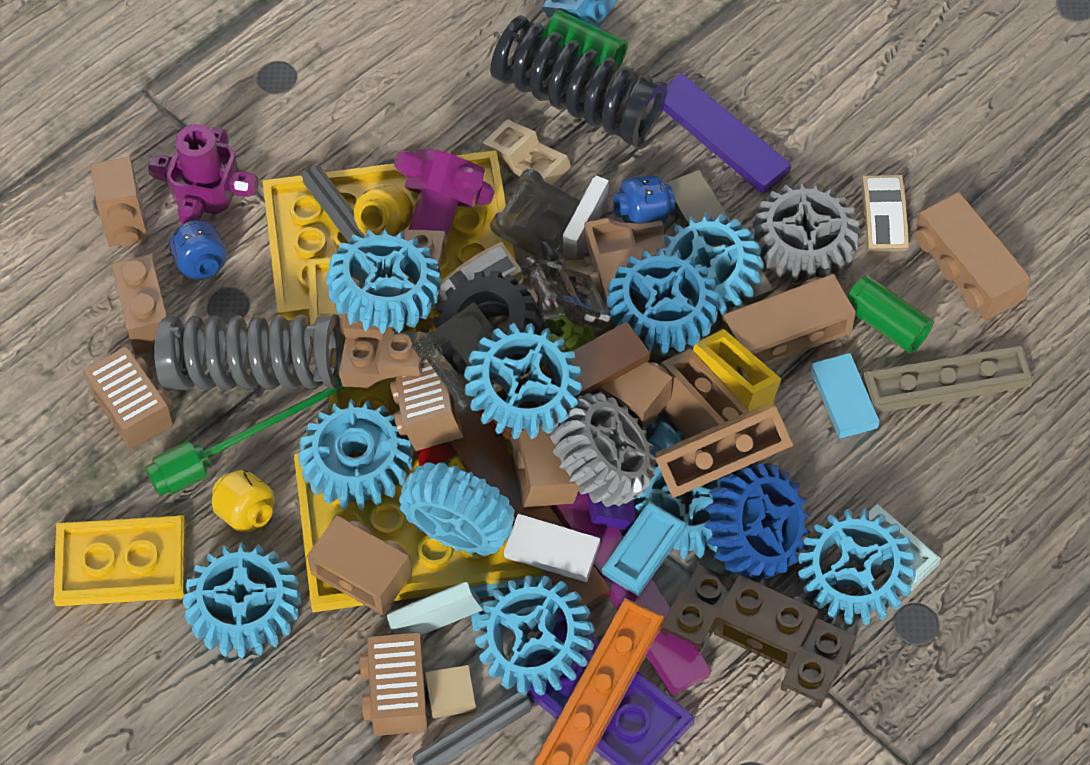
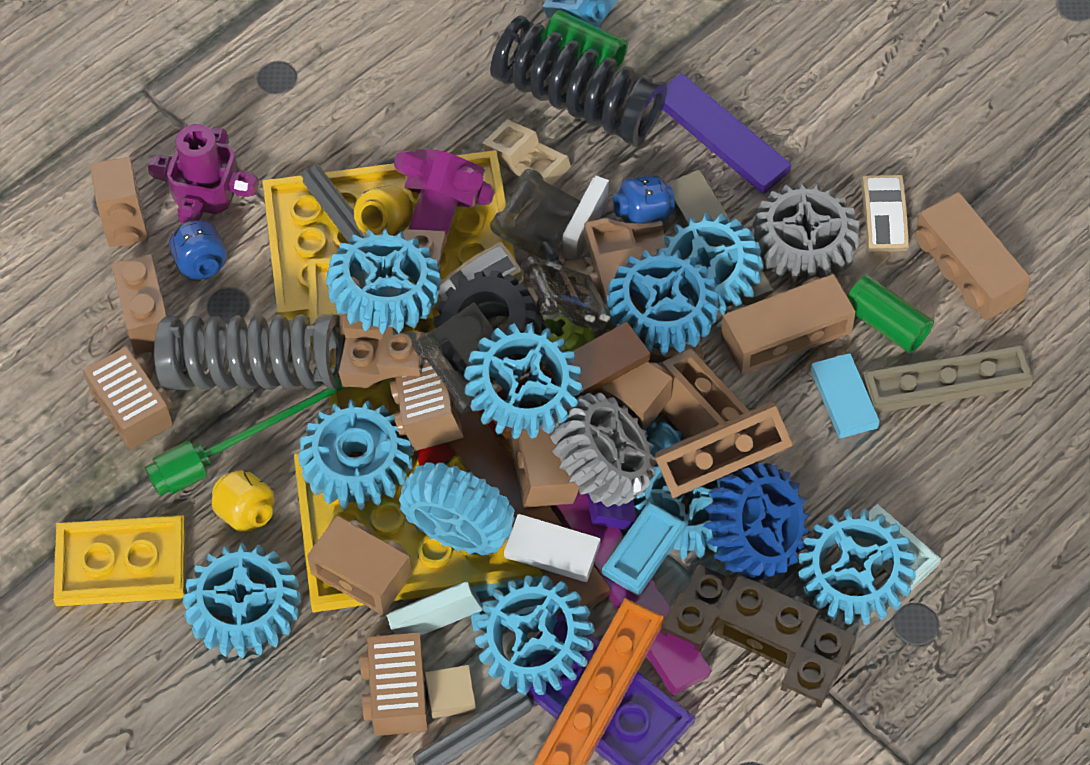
yellow brick [693,329,781,411] -> none

